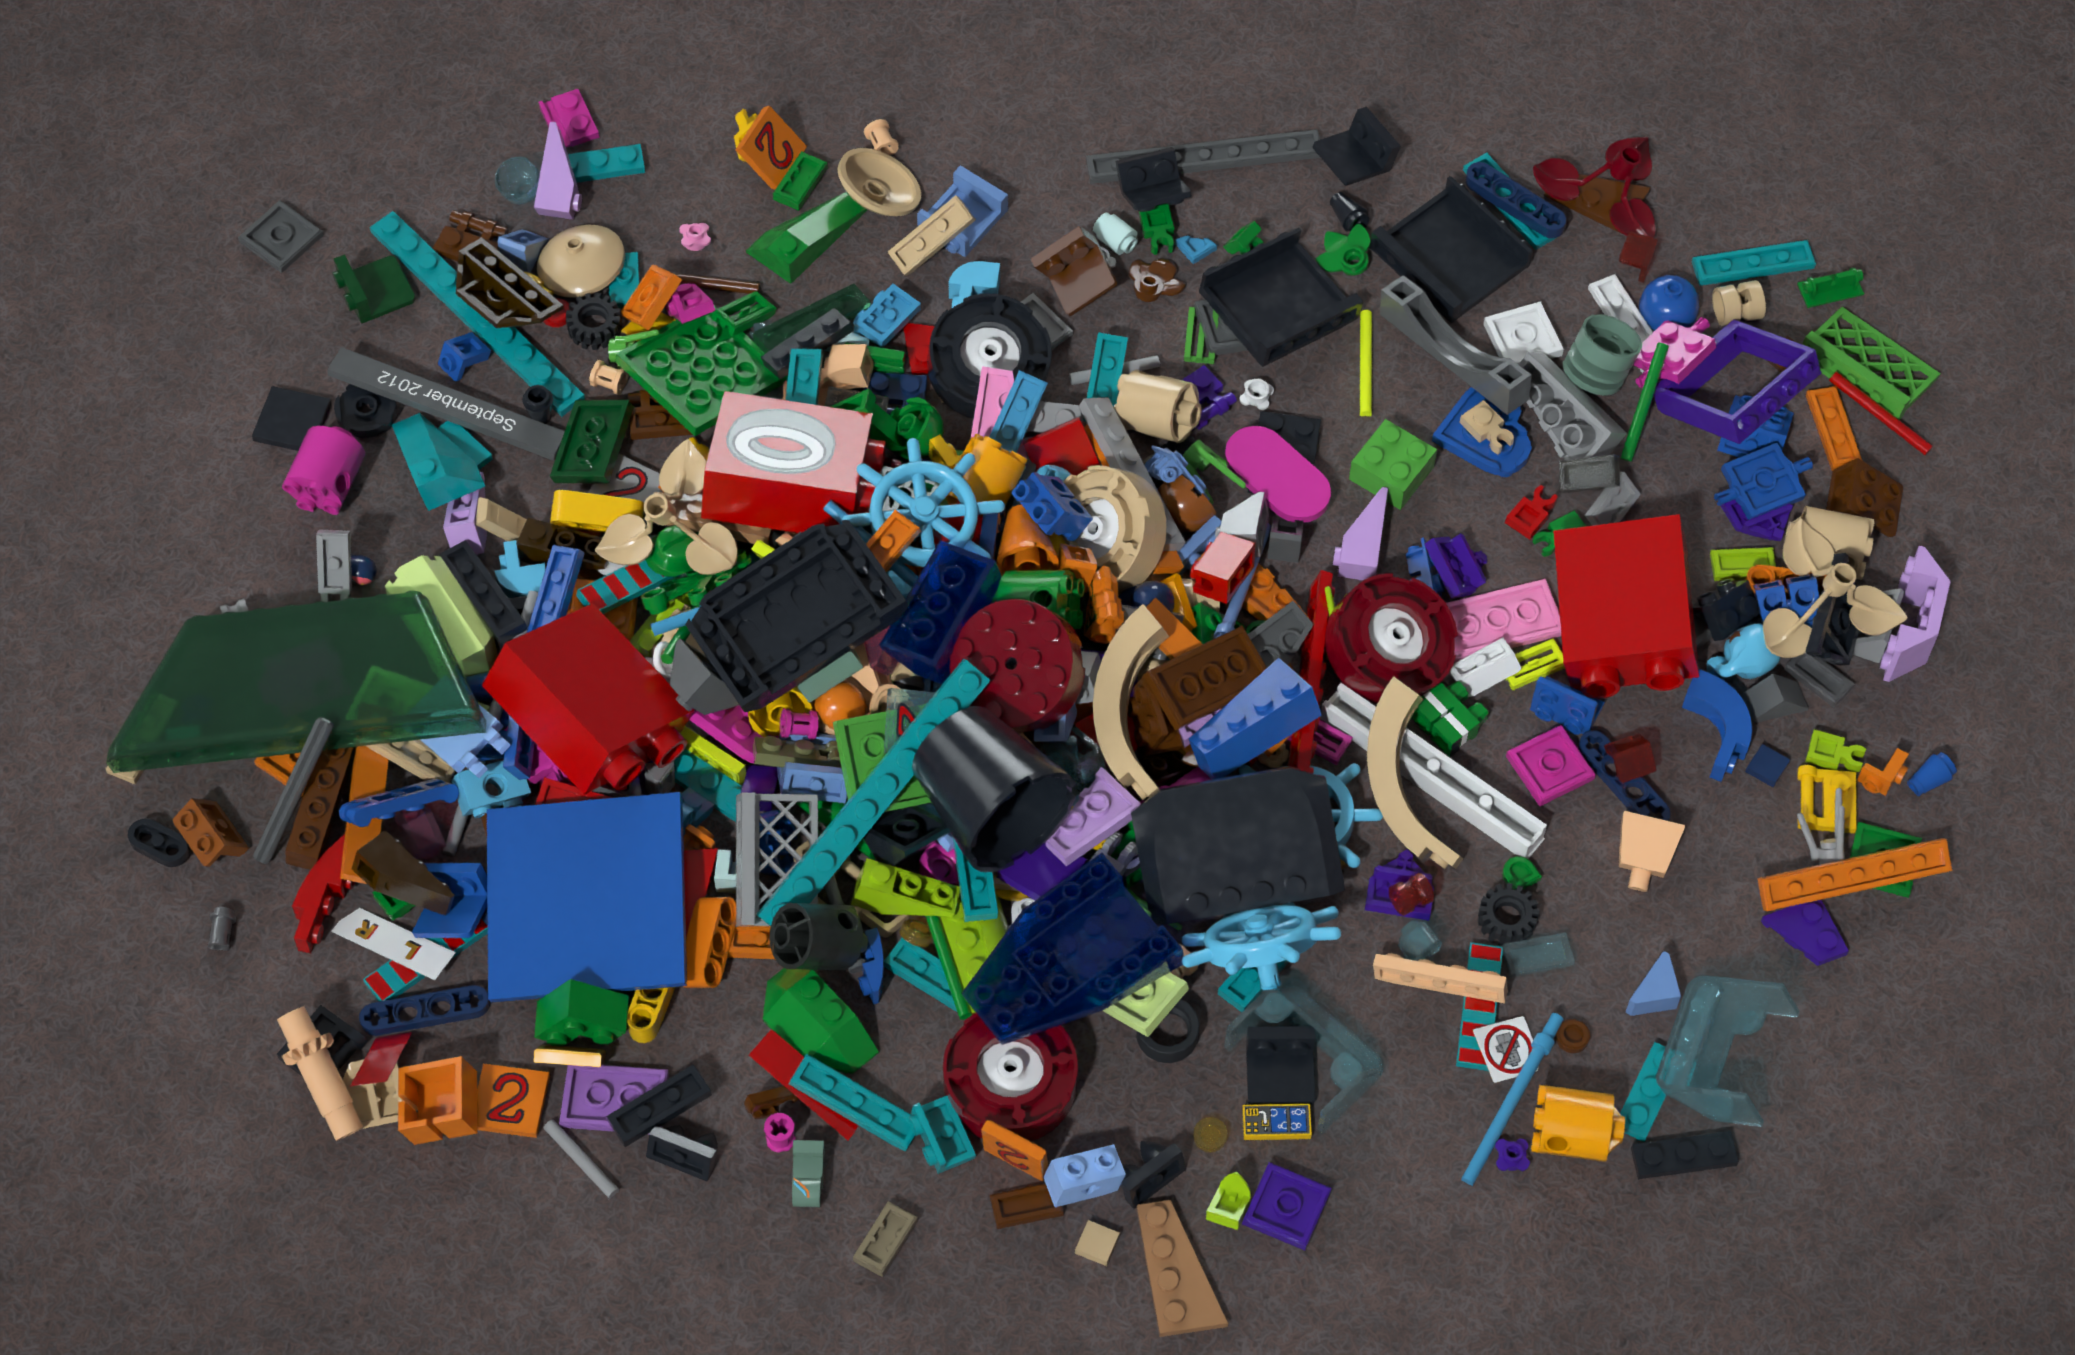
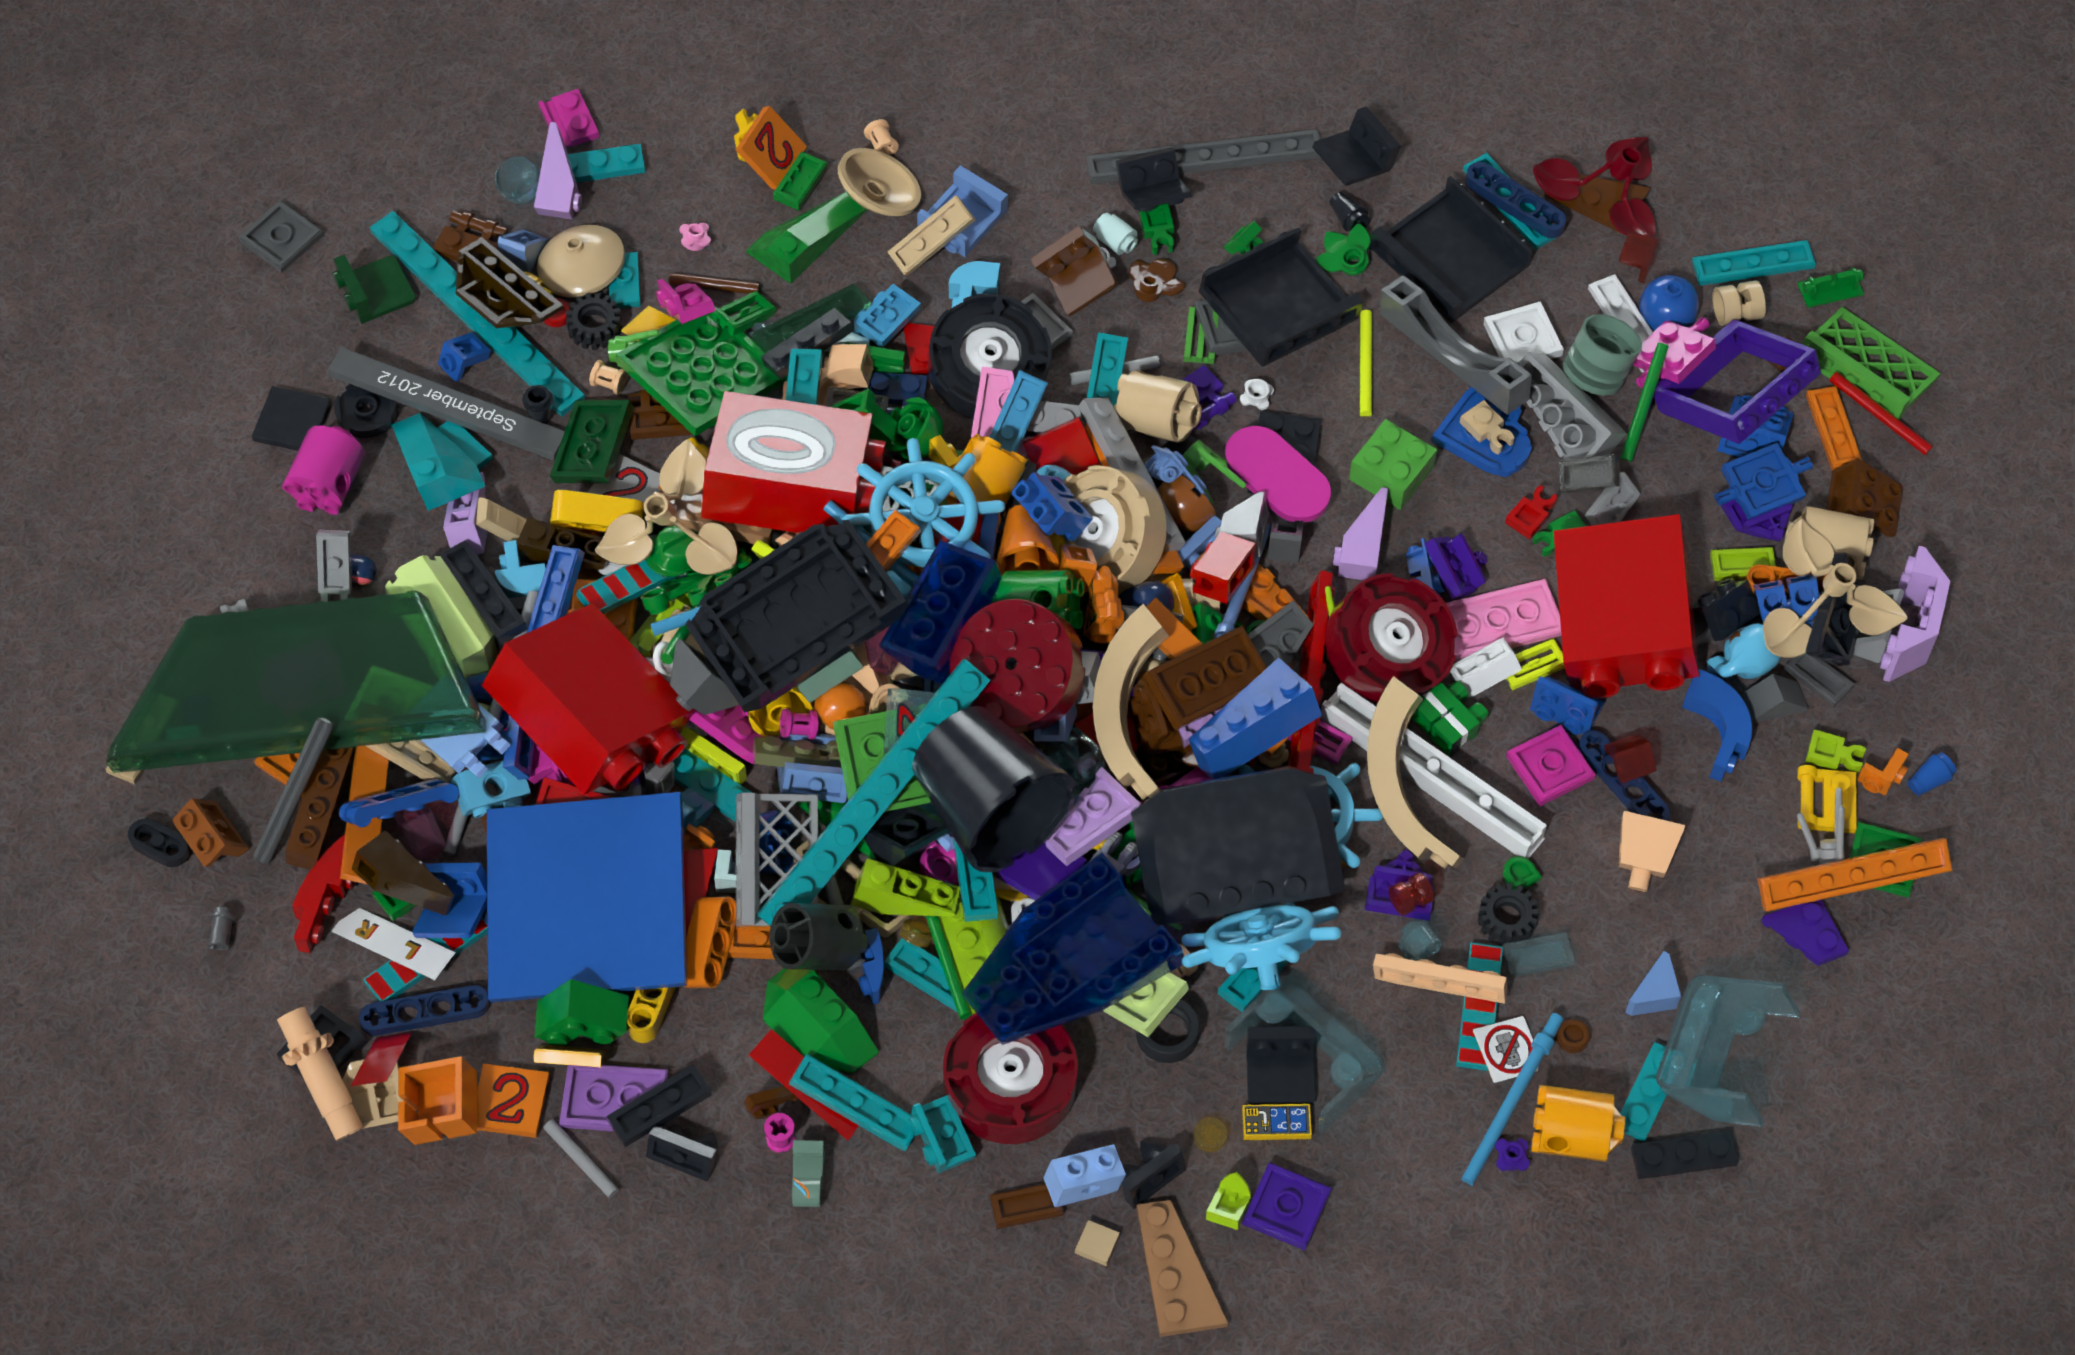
orange tile [620,264,682,330] -> none
dark purple tile [741,765,778,811] -> none
dark tan plate [853,1201,918,1277] -> none
orange tile [981,1120,1048,1182] -> none
dark azure tile [1175,236,1217,264] -> none
dark blue tile [1745,744,1790,788] -> none

